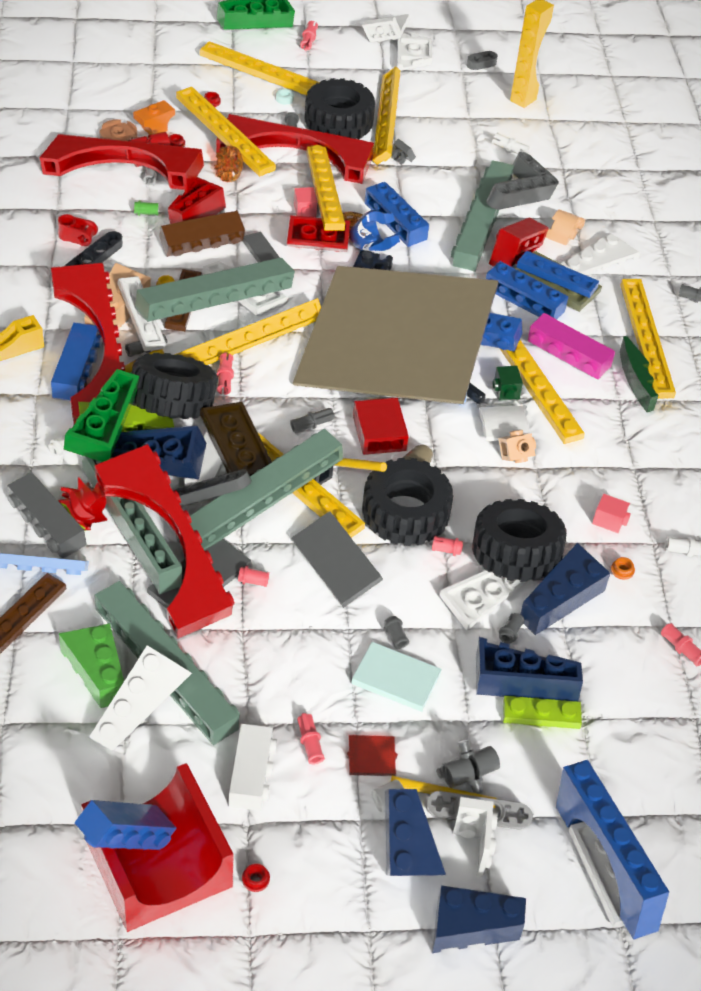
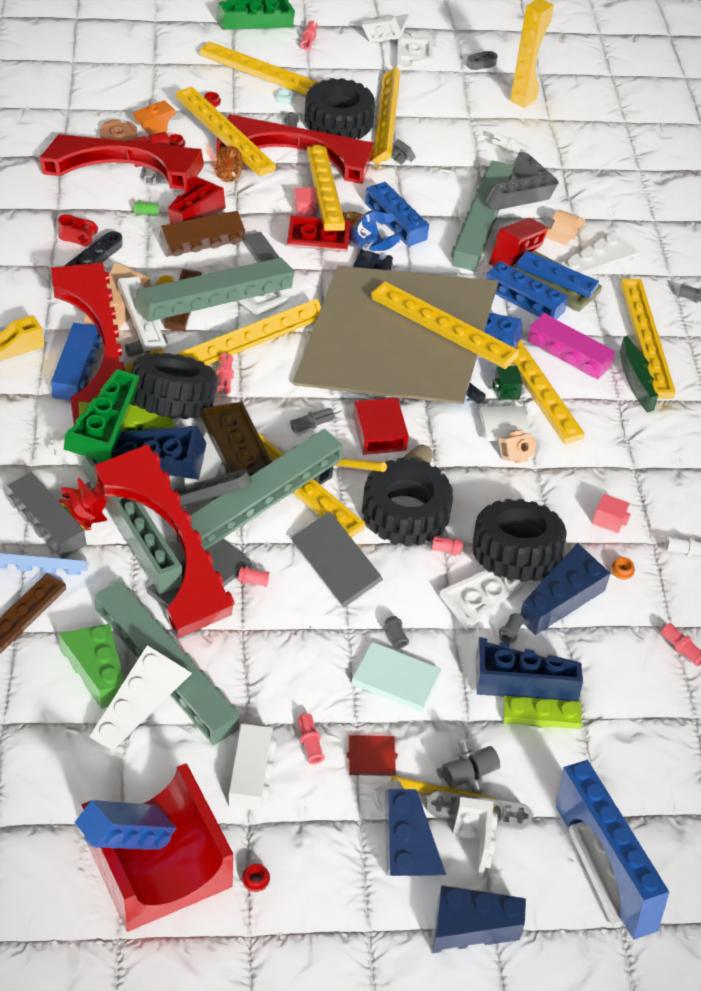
none -> yellow plate [371,282,519,369]

